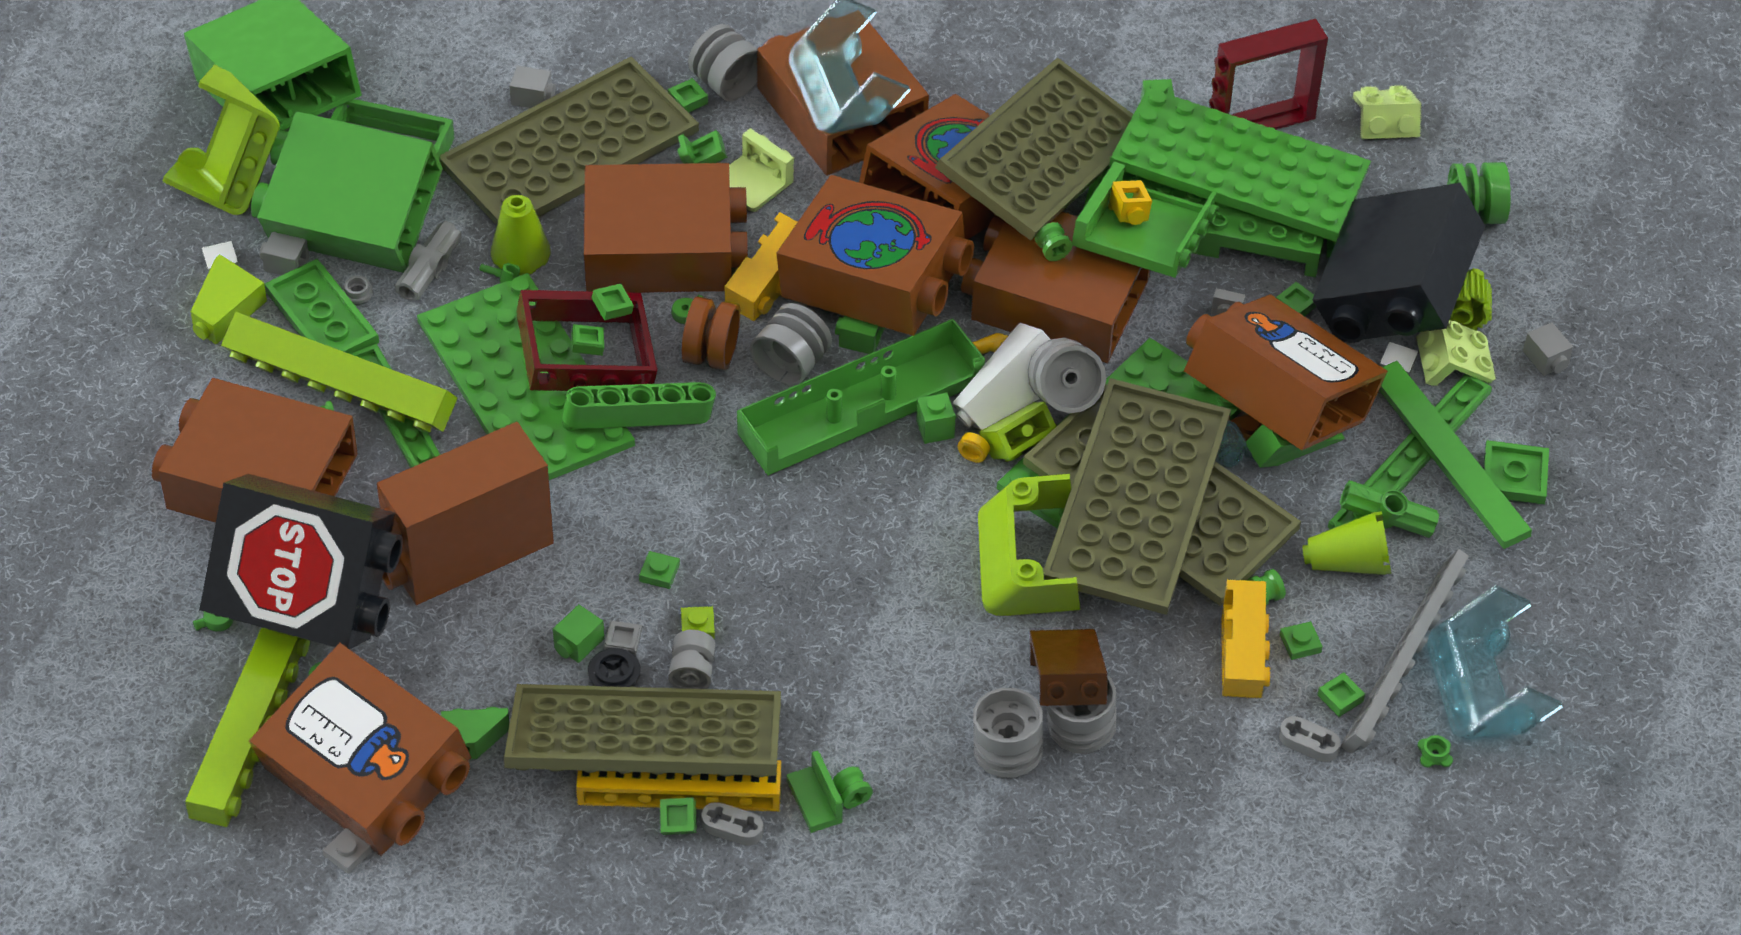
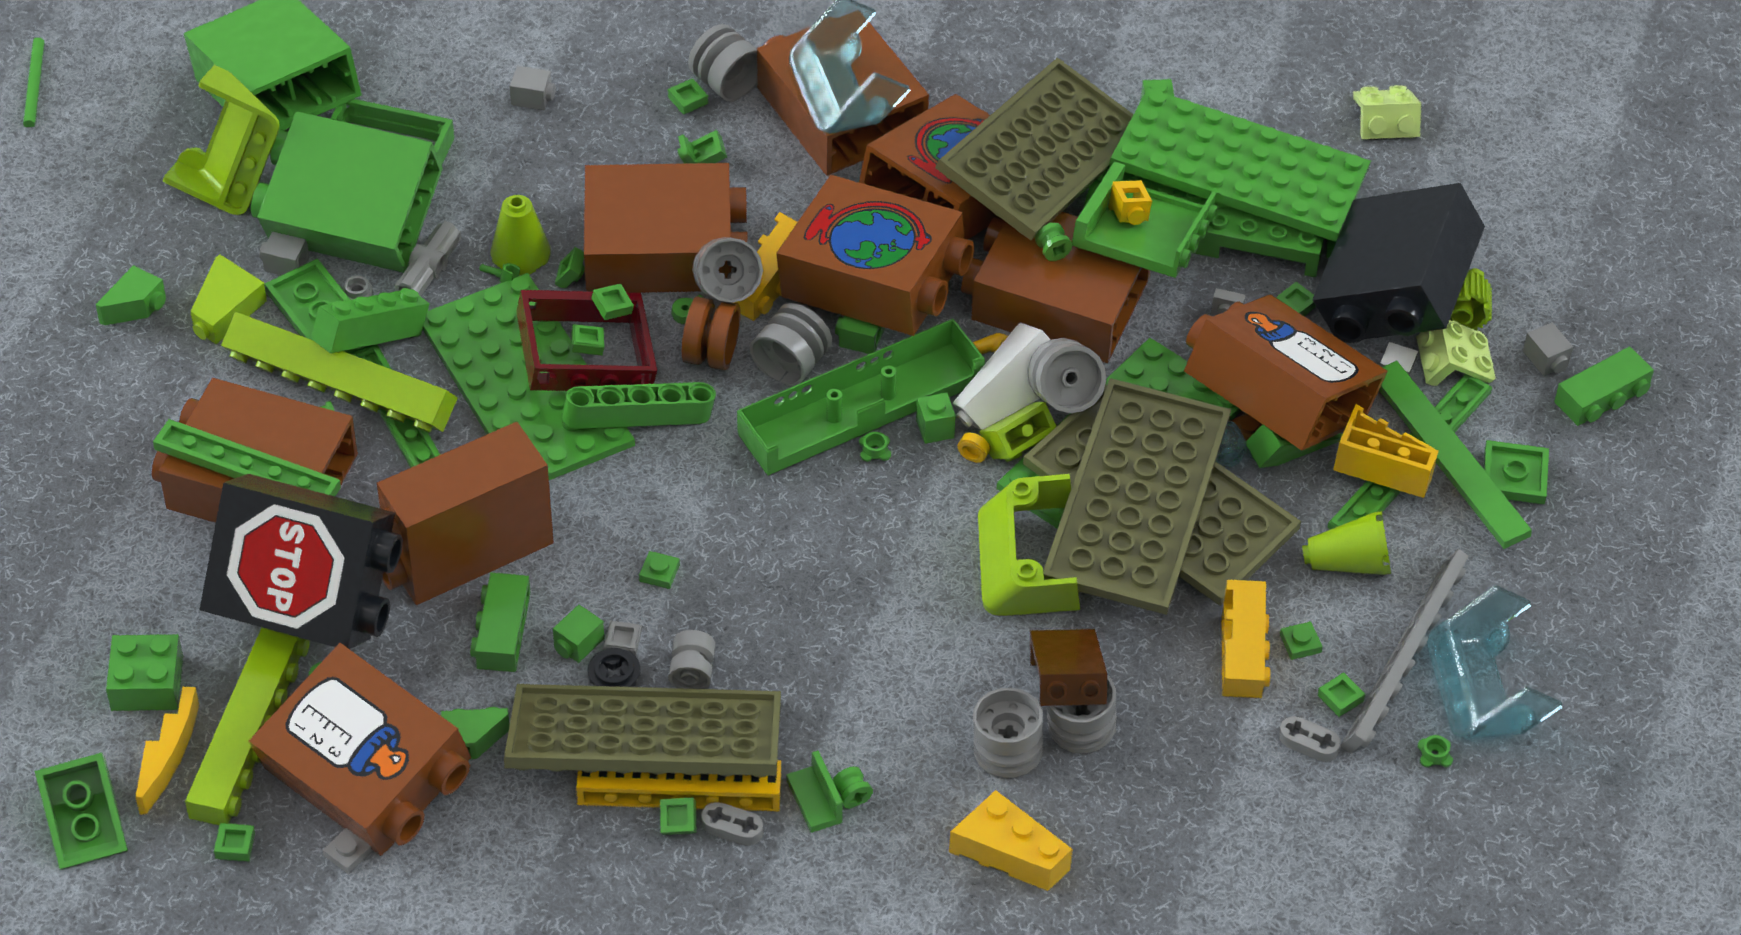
bright green piece [193,612,234,632] -> none
white tile [202,241,239,273] -> none
olive plate [439,56,699,226] -> none
lime plate [681,606,715,639] -> none
yellowish green bracket [729,128,794,212] -> none
dark red window [1209,18,1328,129] -> none
bright green wheel [1247,569,1286,606] -> none
bright green piece [1340,480,1439,538] -> none
bright green wheel [1447,162,1511,224] -> none
none -> bright green bar [23,37,44,127]
none -> bright green slope [35,752,128,870]
none -> bright green slope [95,265,166,326]
none -> bright green brick [106,634,183,711]
none -> yellow slope [135,687,199,815]
none -> bright green plate [153,419,341,496]
none -> bright green plate [214,823,255,862]
none -> bright green brick [310,288,430,353]
none -> bright green brick [470,572,531,672]
none -> bright green plate [555,247,585,288]
none -> light grey wheel [693,237,763,303]
none -> bright green plate [859,432,891,462]
none -> yellow wedge [949,790,1073,891]
none -> yellow wedge [1333,404,1439,498]
none -> bright green brick [1554,346,1654,426]

